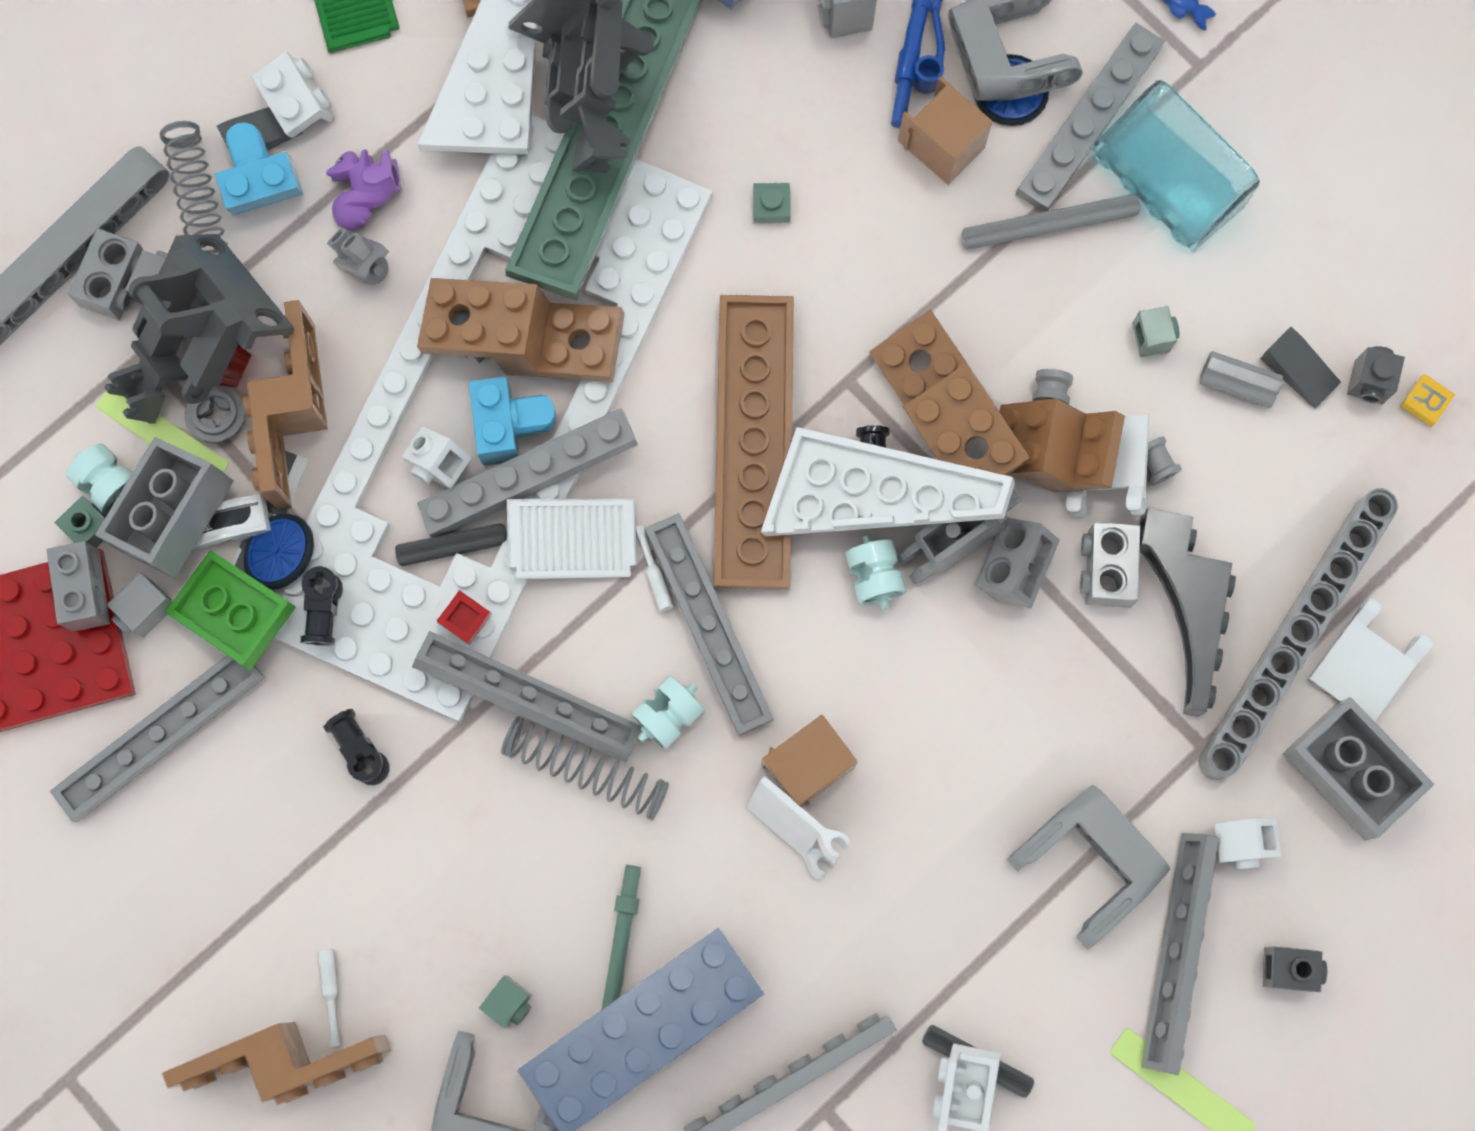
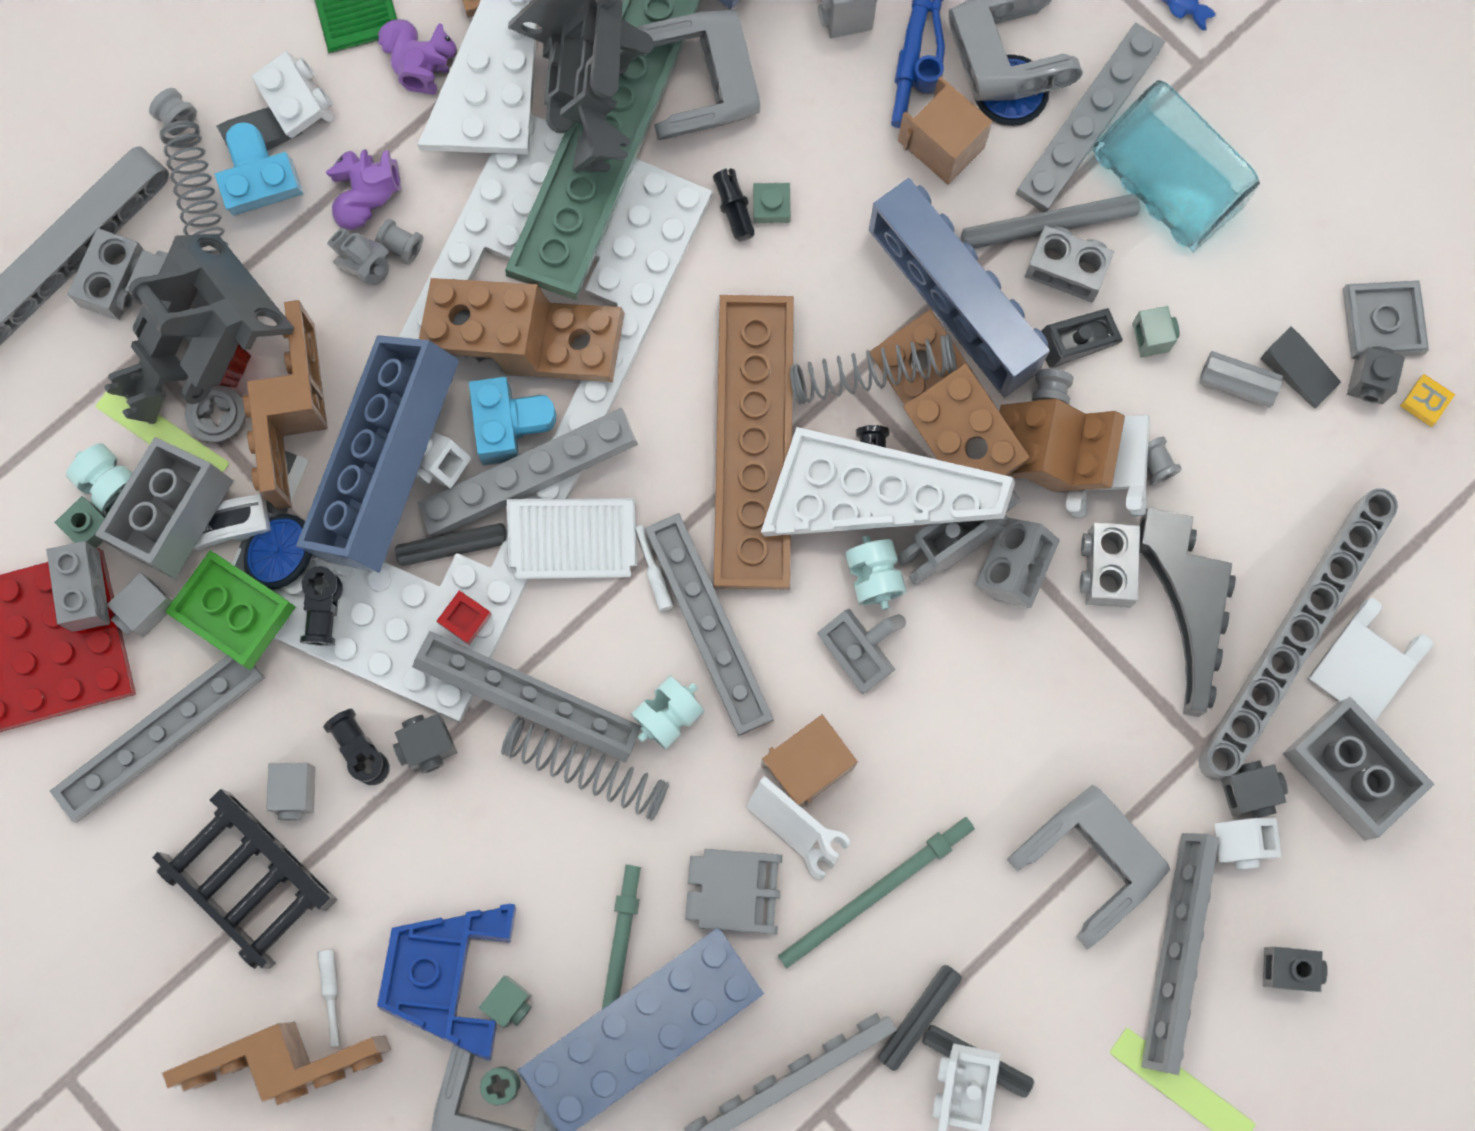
none -> light grey wheel [149,88,197,135]
none -> black fence [152,789,338,969]
none -> light grey brick [266,763,315,821]
none -> sand blue brick [296,335,459,573]
none -> light grey bush [375,219,423,265]
none -> blue wing [377,904,516,1060]
none -> medium lavender animal [378,19,457,95]
none -> dark grey brick [393,713,458,774]
none -> sand green bush [480,1066,521,1105]
none -> light grey connector [636,9,760,140]
none -> light grey plate [685,849,783,934]
none -> black axle [713,168,755,242]
none -> sand green bar [778,817,975,969]
none -> light grey piece [790,334,957,404]
none -> light grey plate [817,609,906,694]
none -> sand blue brick [869,178,1050,398]
none -> dark grey axle [878,965,962,1071]
none -> light grey brick [1024,225,1115,303]
none -> dark grey slope [1041,308,1123,368]
none -> dark grey brick [1221,760,1288,818]
none -> light grey tile [1343,280,1429,359]

